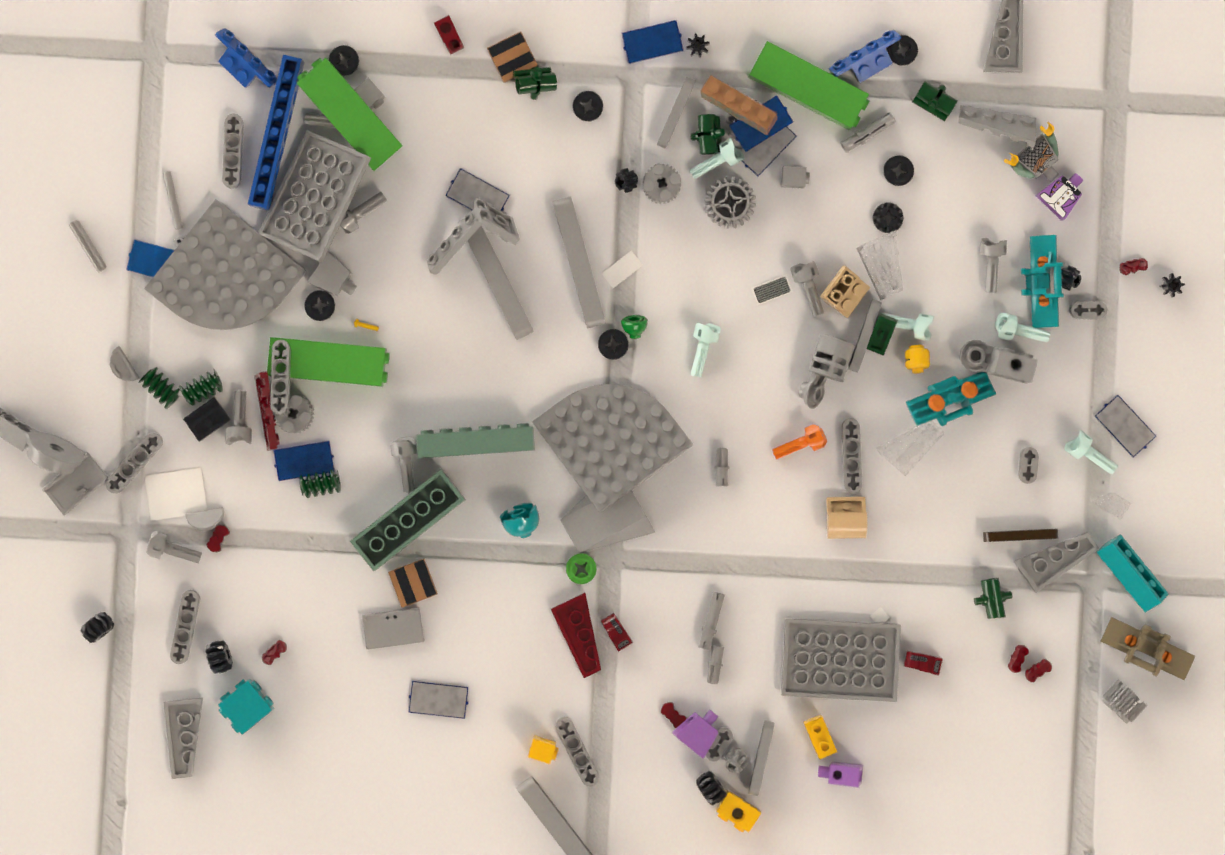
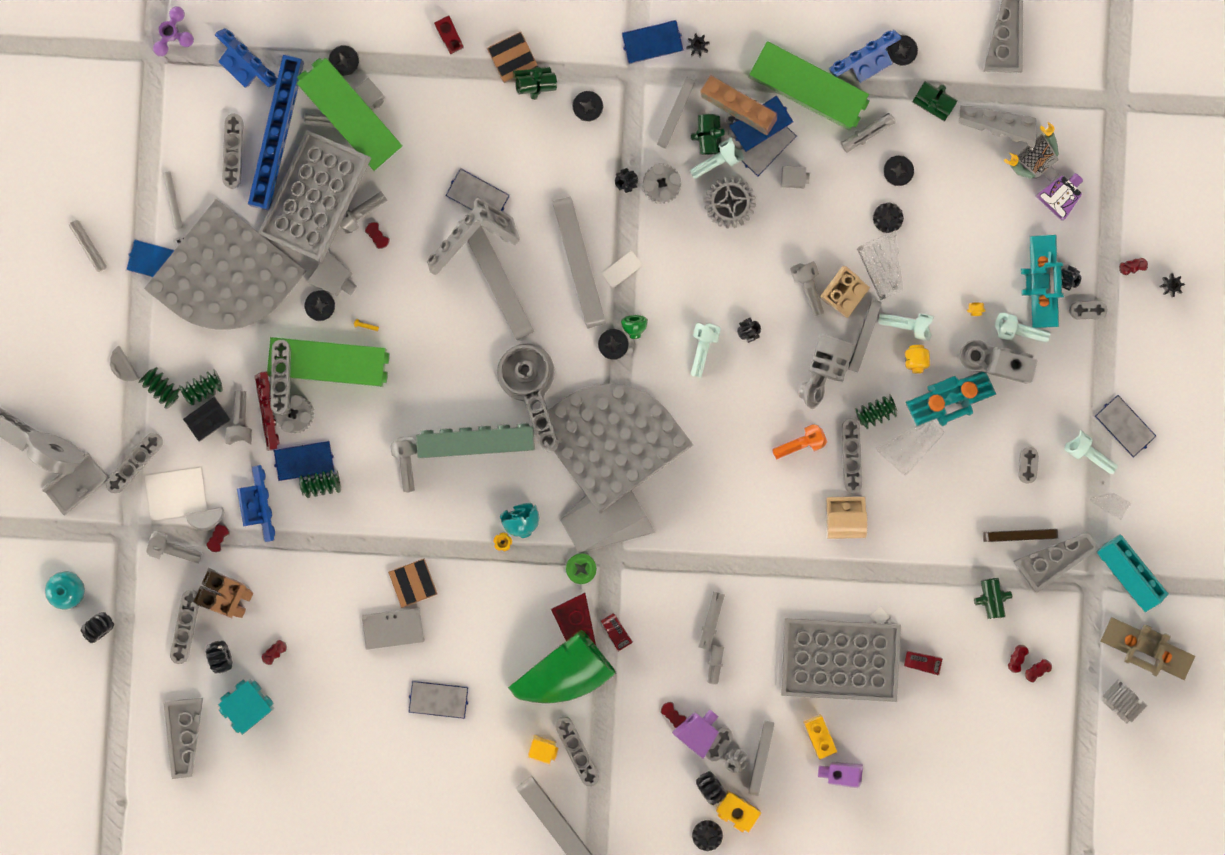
sand green brick [350,469,466,572] -> none
light grey axle [714,448,730,486] -> none
sticker [751,274,793,306] -> none
dark green plate [866,313,898,356] -> none
light grey piece [980,238,1007,293] -> none
none -> teal cylinder [45,571,85,610]
none -> medium lavender piece [153,6,194,56]
none -> hips [193,568,253,618]
none -> blue bracket [237,465,275,542]
none -> dark red piece [365,222,390,249]
none -> yellow plate [493,532,512,551]
none -> light grey beam [497,344,559,452]
none -> green panel [508,630,616,703]
none -> black gear [692,820,723,852]
none -> black gear [737,317,761,343]
none -> dark green piece [855,394,897,429]
none -> yellow plate [967,302,986,316]

